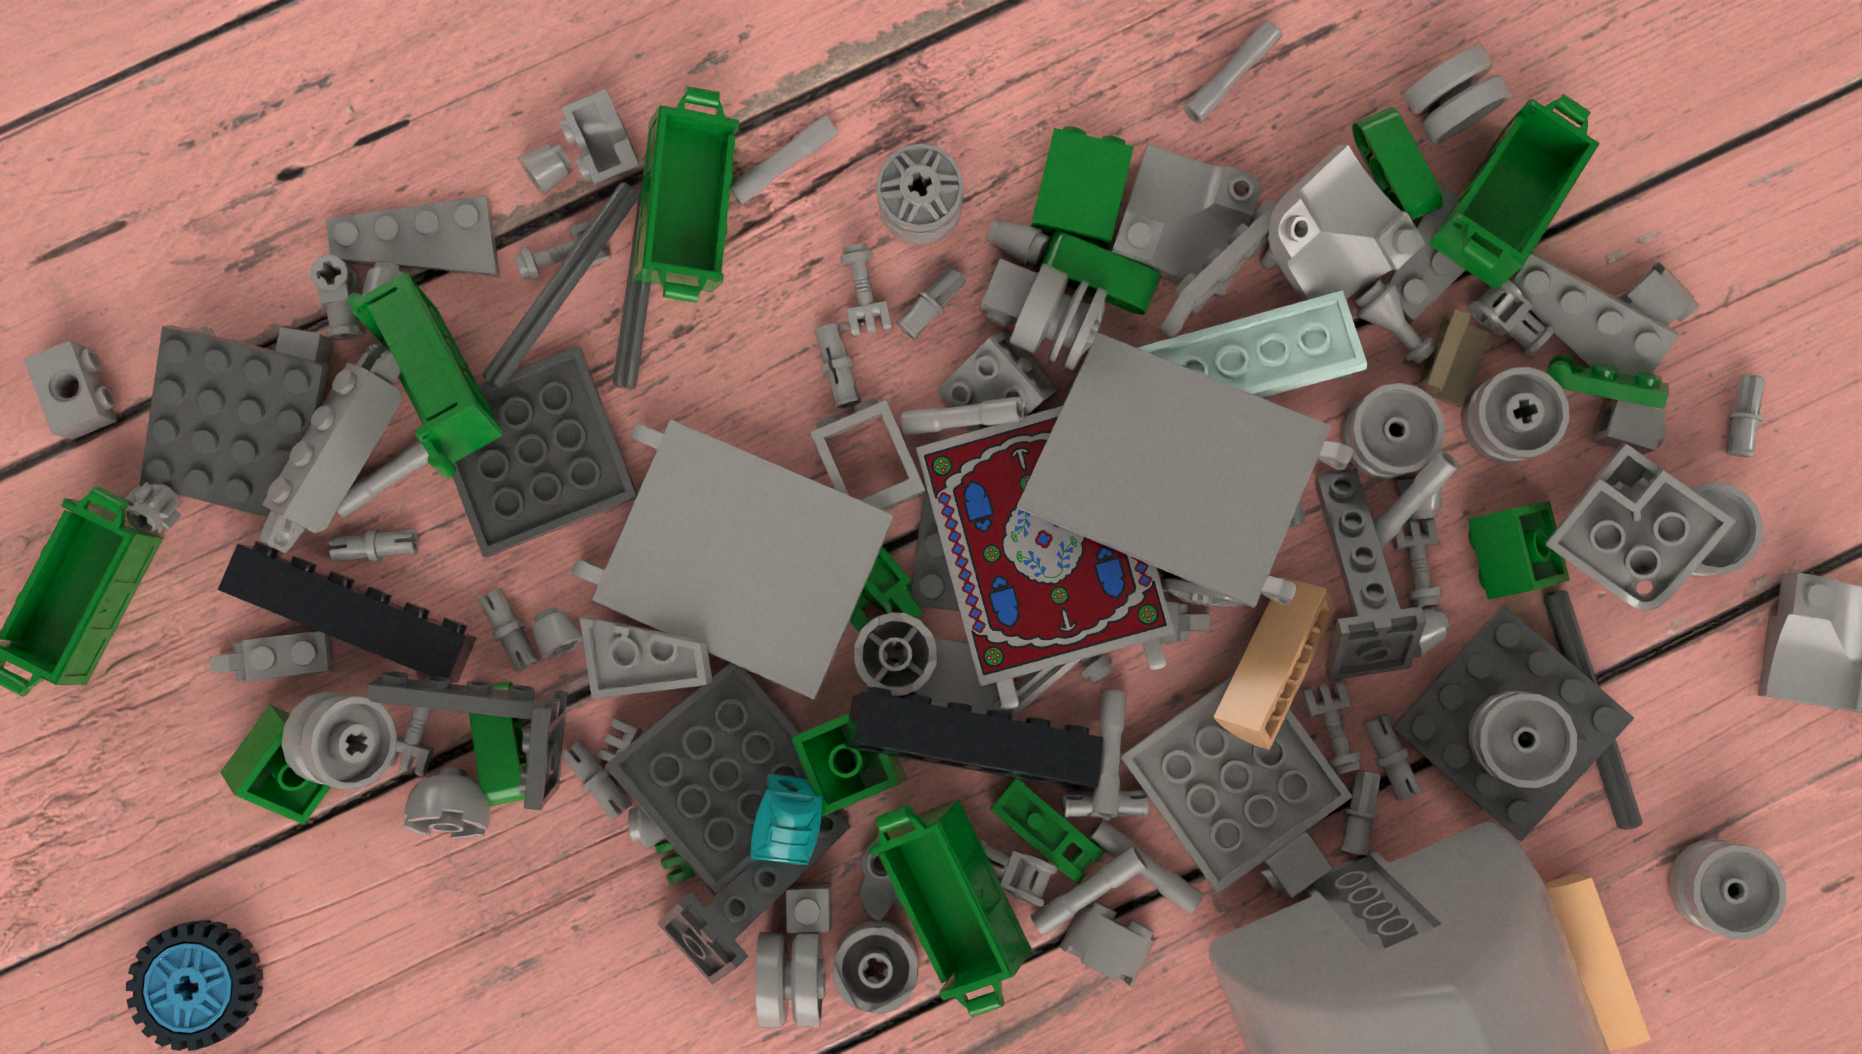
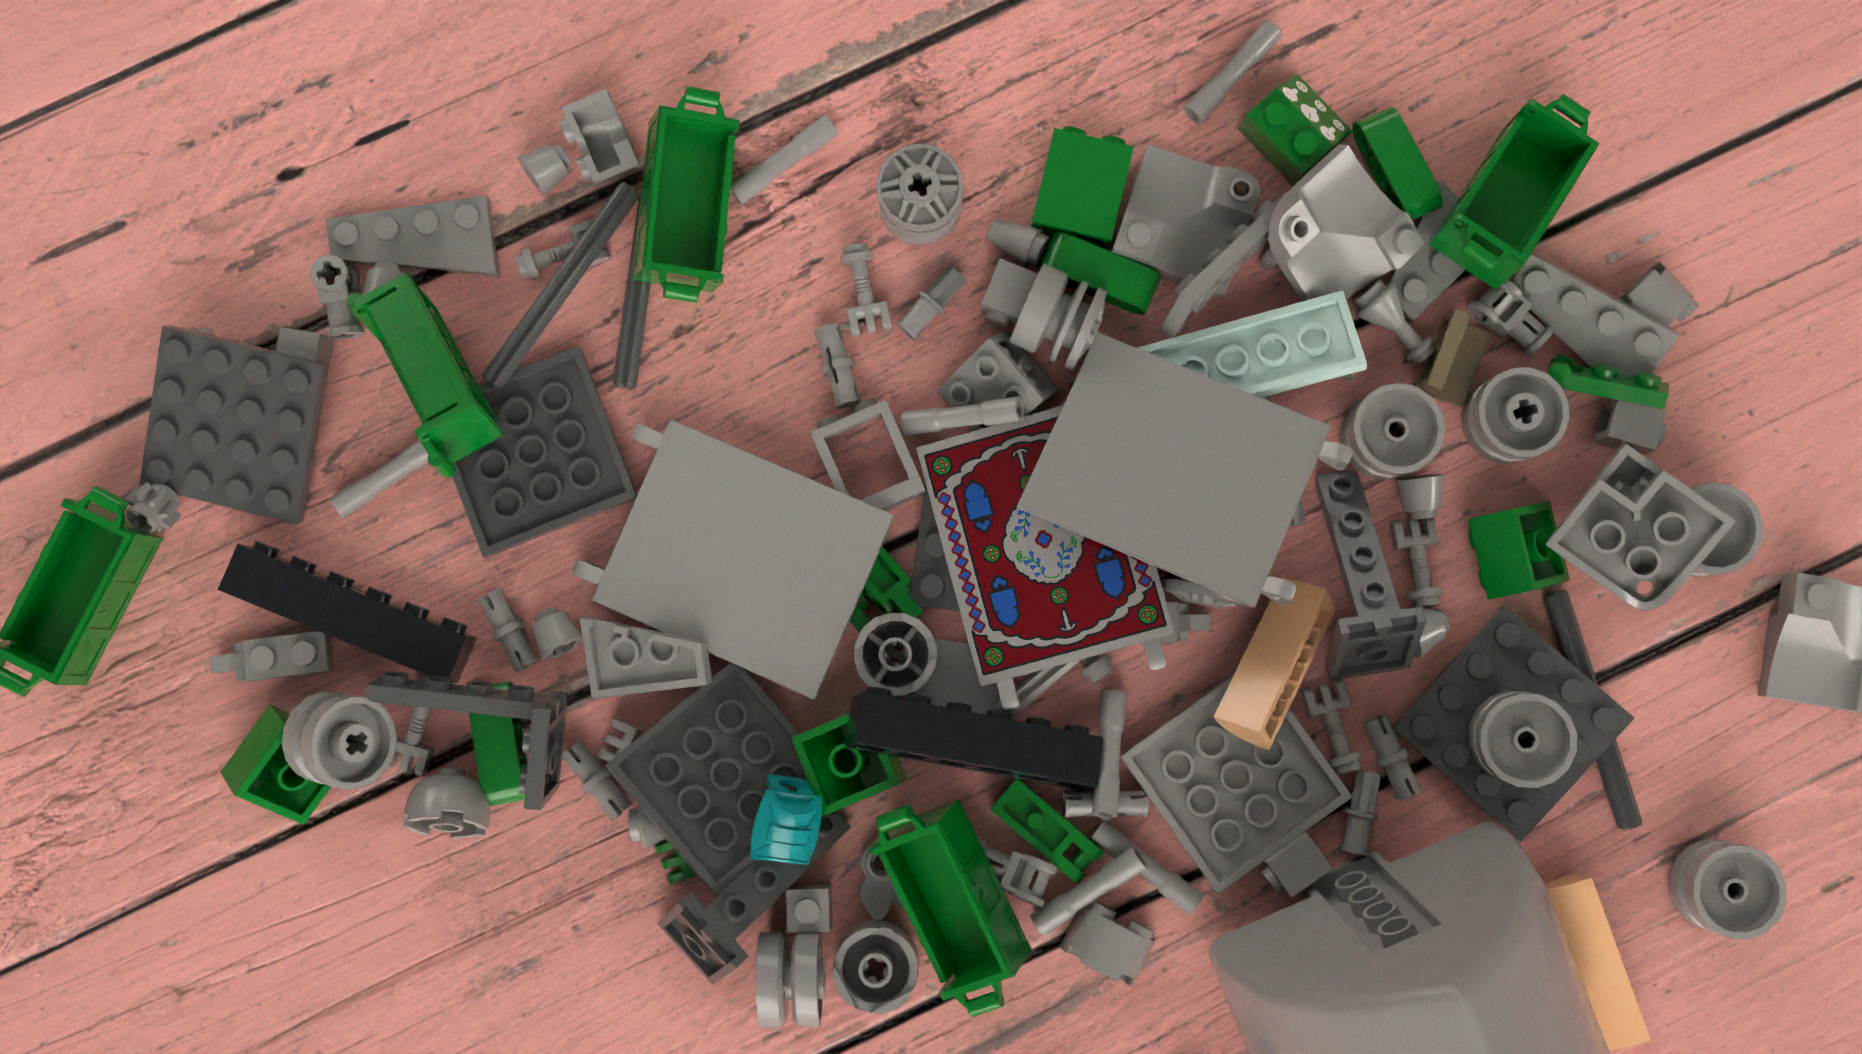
light grey brick [24,340,118,440] -> none
wheel [126,920,263,1051] -> none
light grey hinge [259,343,402,553] -> none
light grey pin [329,528,419,562] -> none
light grey piece [1373,450,1460,550] -> none
light grey wheel [1402,44,1512,145] -> none
light grey axle [1726,375,1765,457] -> none
none -> green slope [1238,74,1353,186]

